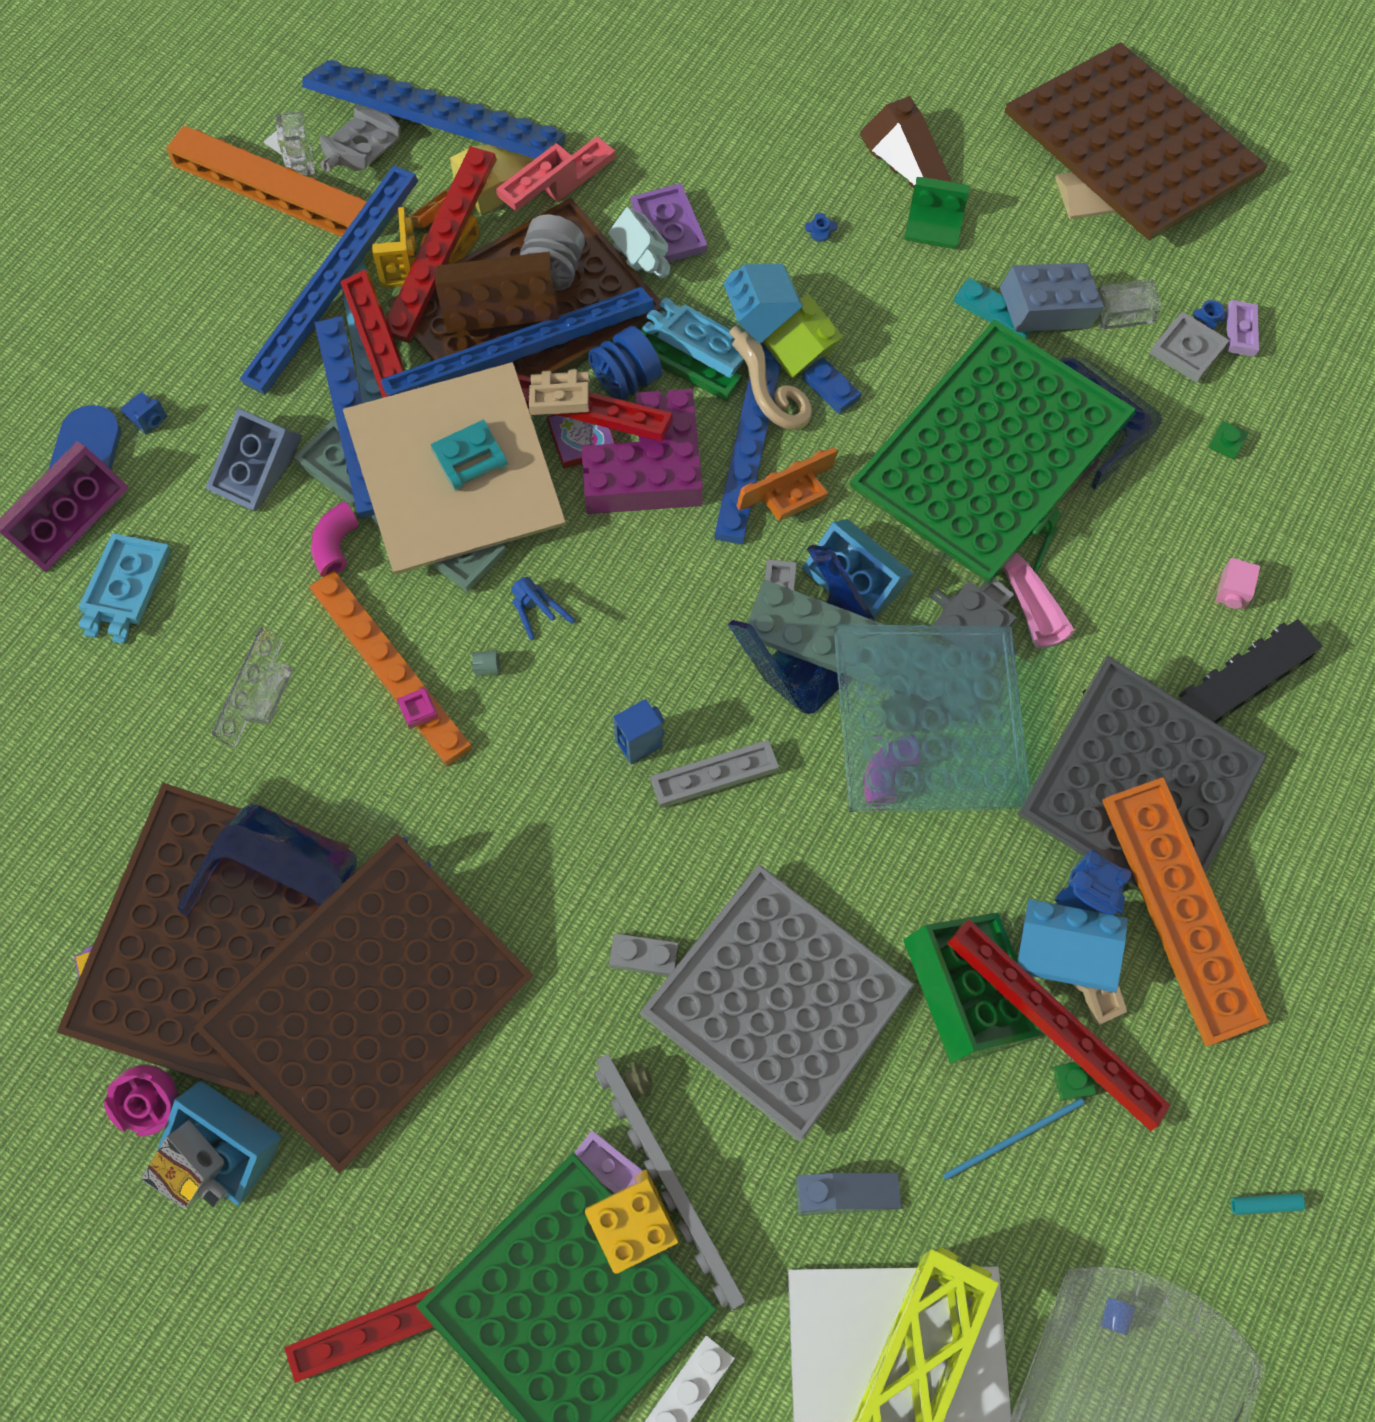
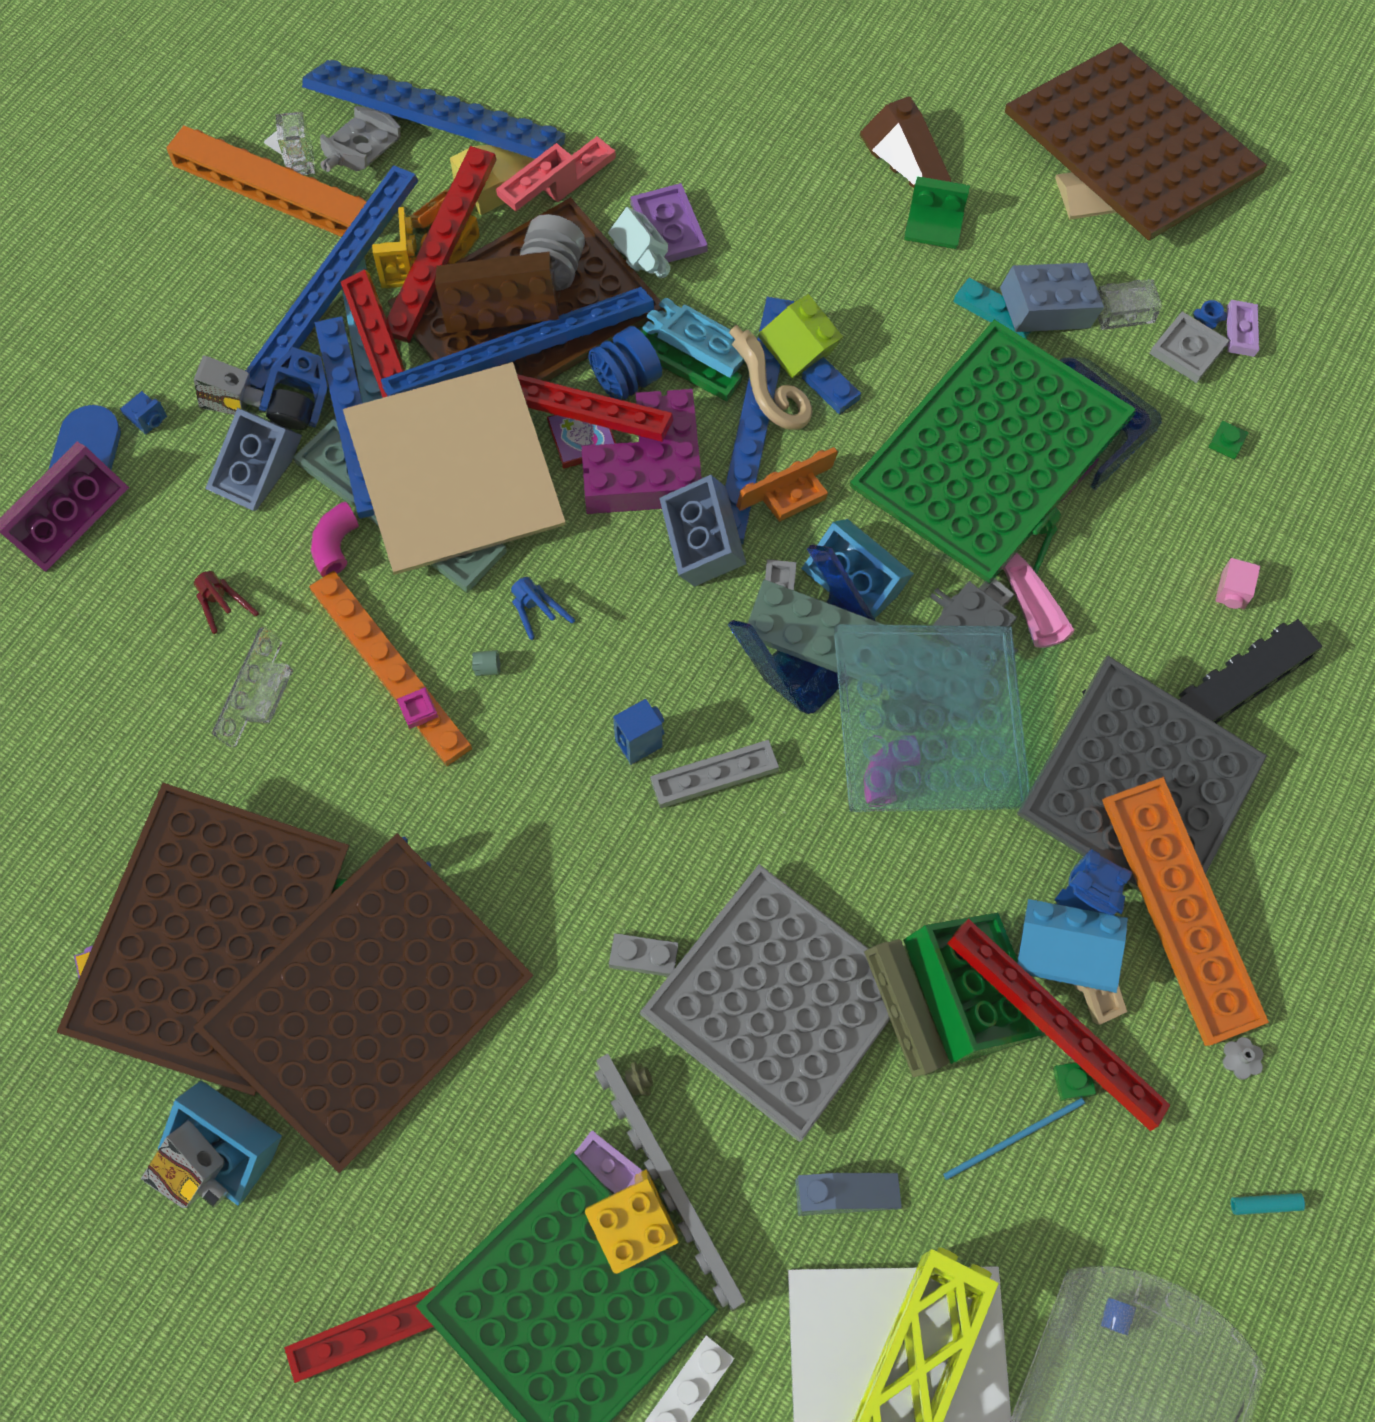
medium azure tile [78,533,171,644] -> none
dark pink cylinder [104,1064,178,1137] -> none
clear blue windscreen [177,804,357,917] -> none
teal plate [431,419,508,491] -> none
tan plate [529,369,590,415] -> none
dark azure slope [723,264,803,343] -> none
blue plate [805,213,838,242] -> none
none -> light grey torso [194,355,264,415]
none -> dark red plant [194,571,259,634]
none -> blue piece [259,347,328,430]
none -> sand blue brick [659,475,746,587]
none -> olive panel [864,939,949,1078]
none -> light grey plant [1223,1037,1264,1080]

